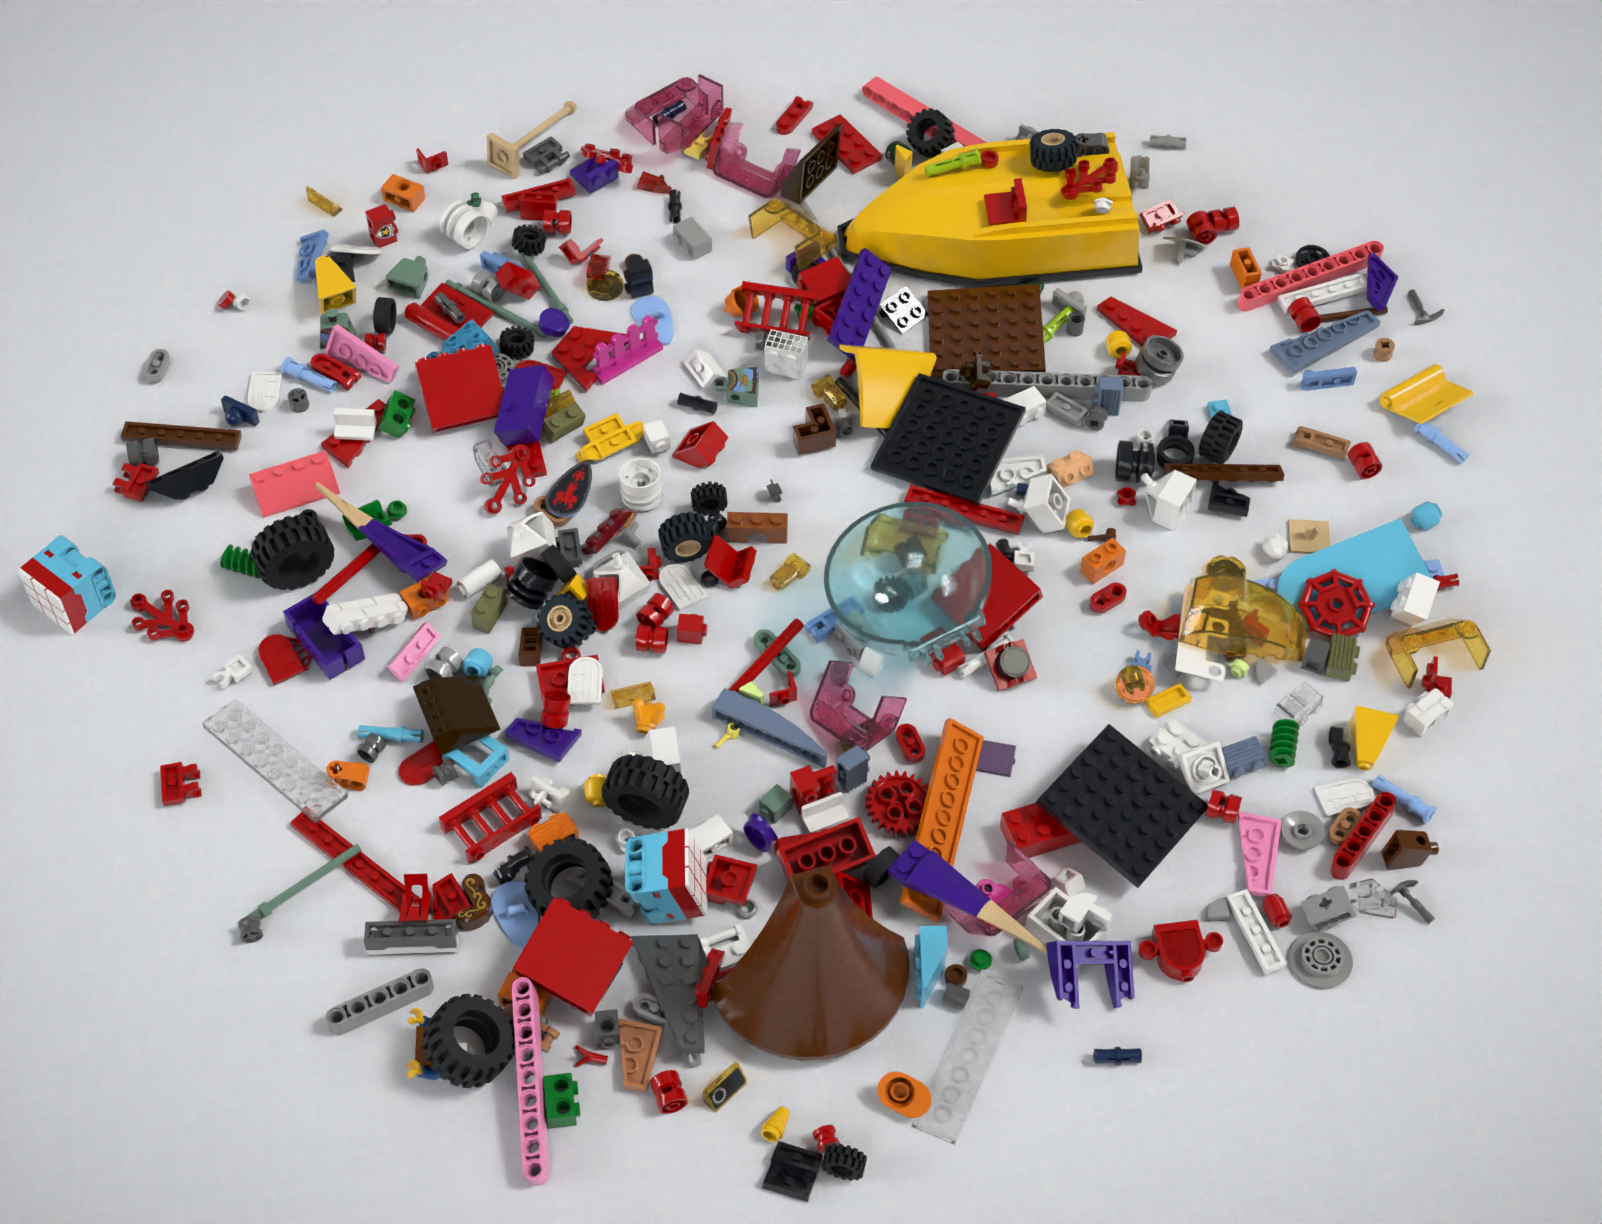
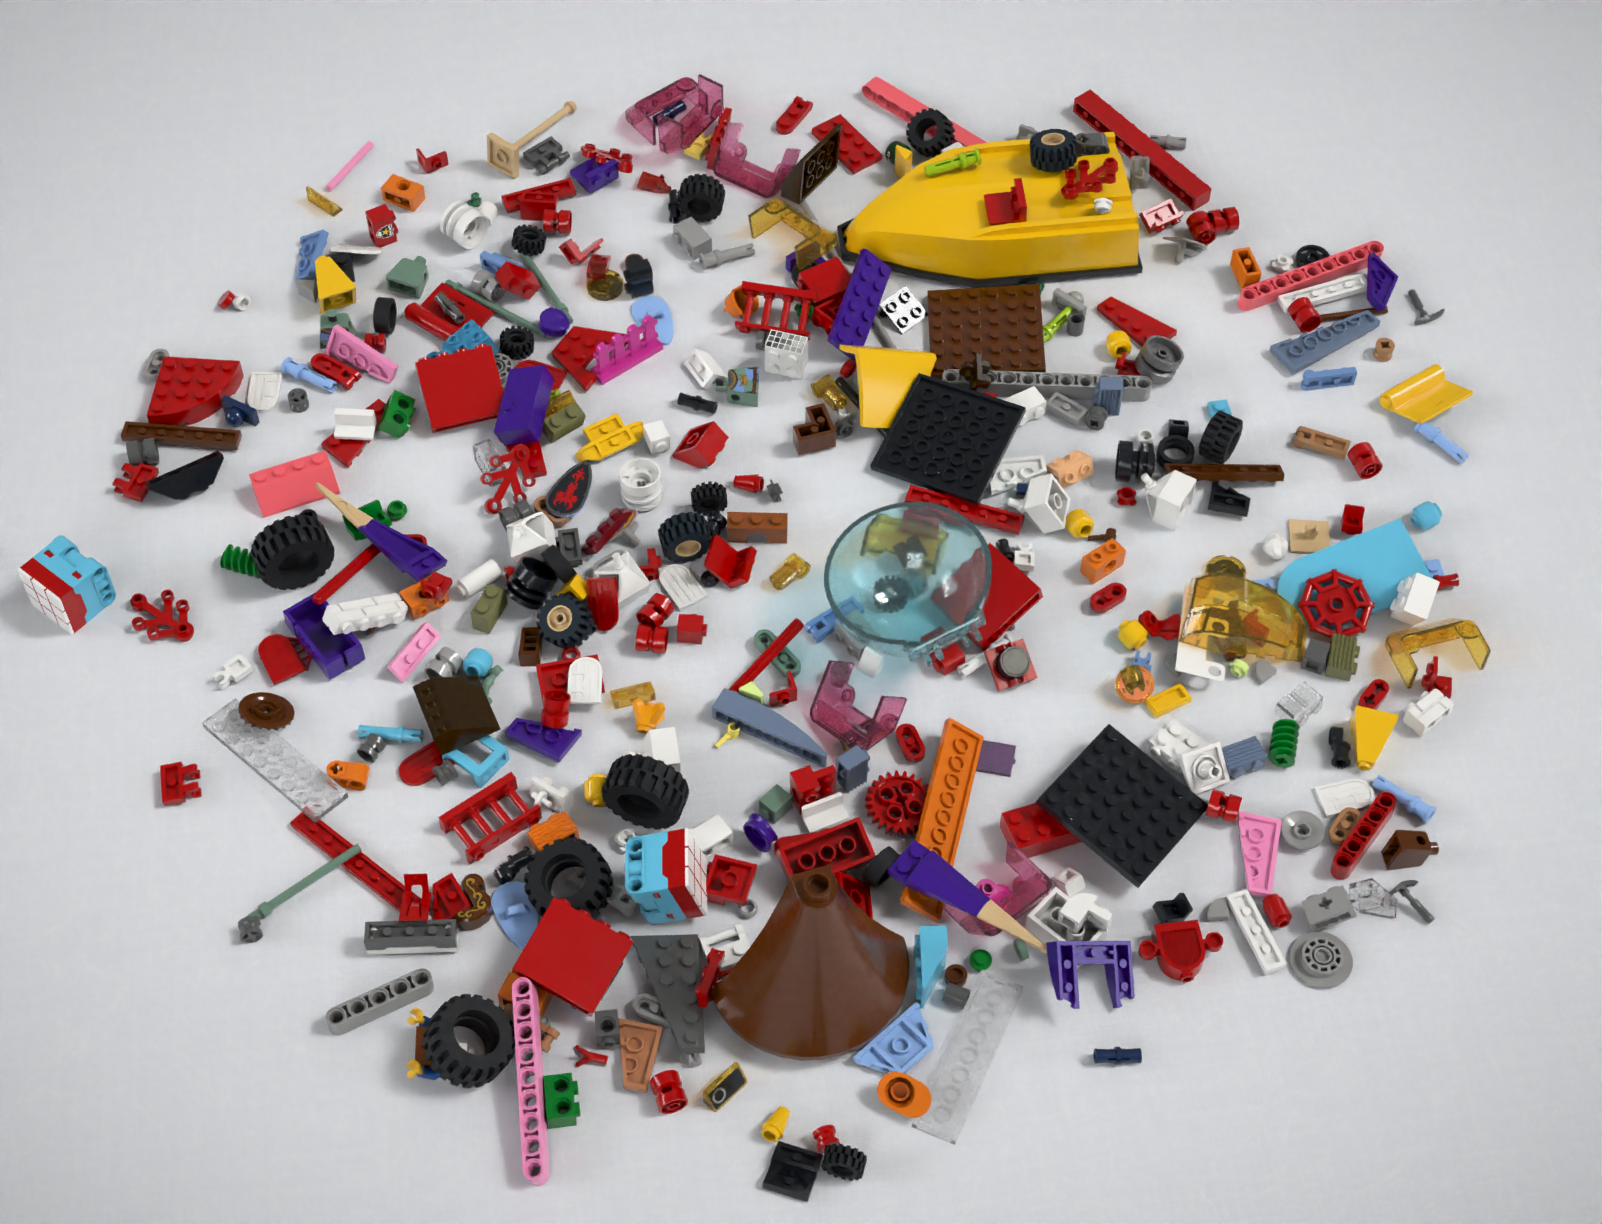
red tile [980,150,999,168] -> none
none -> red brick [147,356,244,425]
none -> reddish brown gear [238,692,295,731]
none -> light grey slope [296,279,318,303]
none -> bright pink bar [326,141,374,191]
none -> dark grey wheel [498,499,534,532]
none -> black tyre [677,174,725,222]
none -> light grey pin [698,243,755,270]
none -> red cone [733,474,764,494]
none -> light blue wing [853,1001,934,1074]
none -> red brick [1073,90,1212,211]
none -> yellow head [1117,620,1148,650]
none -> black bracket [1152,893,1193,924]
none -> red bracket [1341,504,1365,535]
none -> red beam [1358,679,1389,710]

